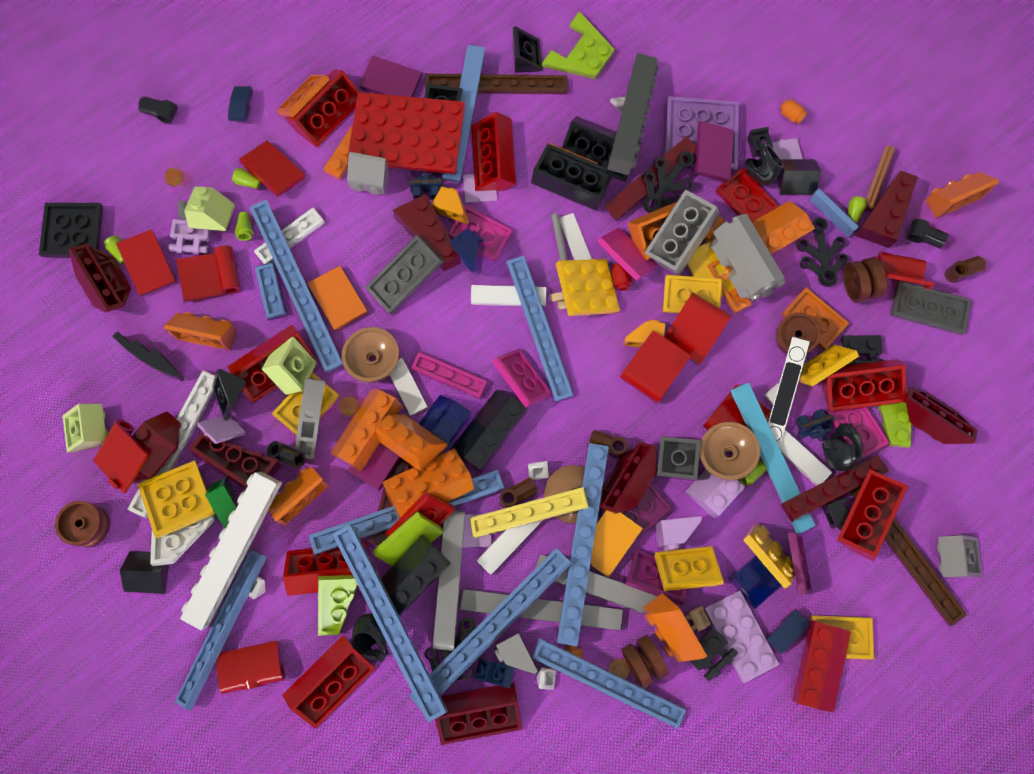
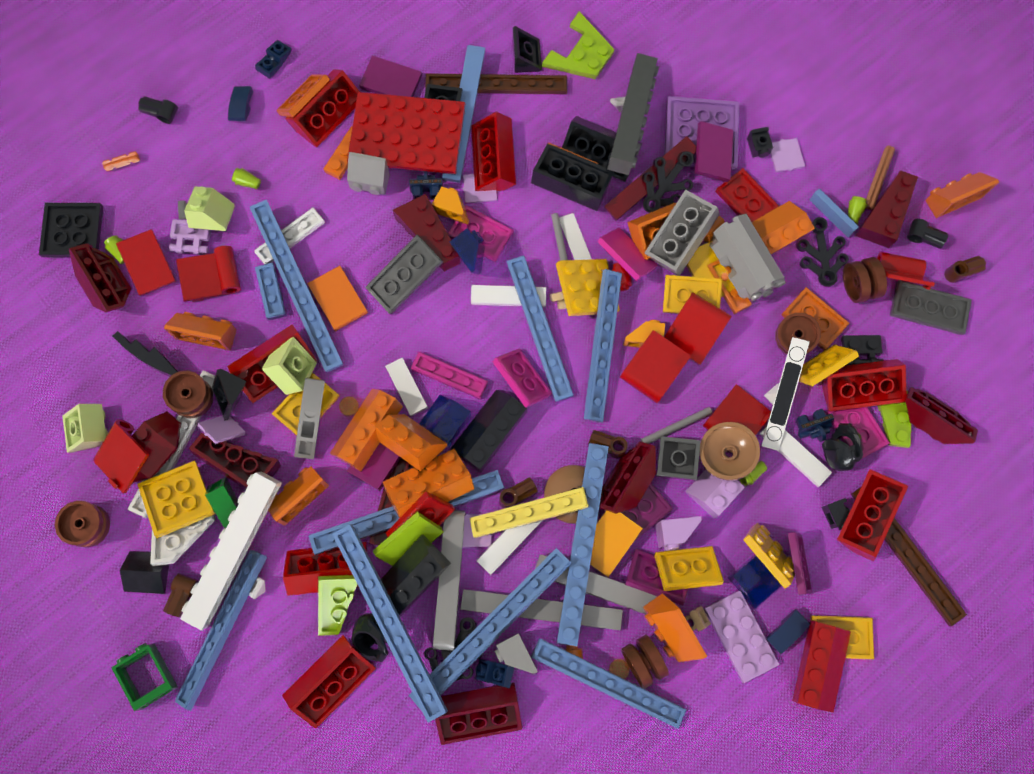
clear yellow plate [164,168,183,186] -> none
red panel [217,641,285,694] -> none
lime cone [234,212,254,241] -> none
red tile [239,140,305,197] -> none
black piece [267,441,306,469] -> none
medium nougat dish [342,327,399,383] -> none
white slope [528,461,549,480] -> none
white slope [537,667,556,690] -> none
black plate [690,627,739,681] -> none
medium azure tile [730,383,815,533] -> none
black helmet [744,139,784,186] -> none
black slope [779,159,821,195] -> none
orange brick [780,98,808,124] -> none
dark red plate [781,455,889,522] -> none
light grey slope [937,535,982,578] -> none
none -> orange axle [102,151,140,171]
none -> green window [111,643,178,711]
none -> copper wheel [163,371,213,418]
none -> reddish brown piece [163,573,198,617]
none -> dark blue slope [255,39,292,79]
none -> medium blue tile [584,269,622,422]
none -> light grey bar [641,407,712,444]

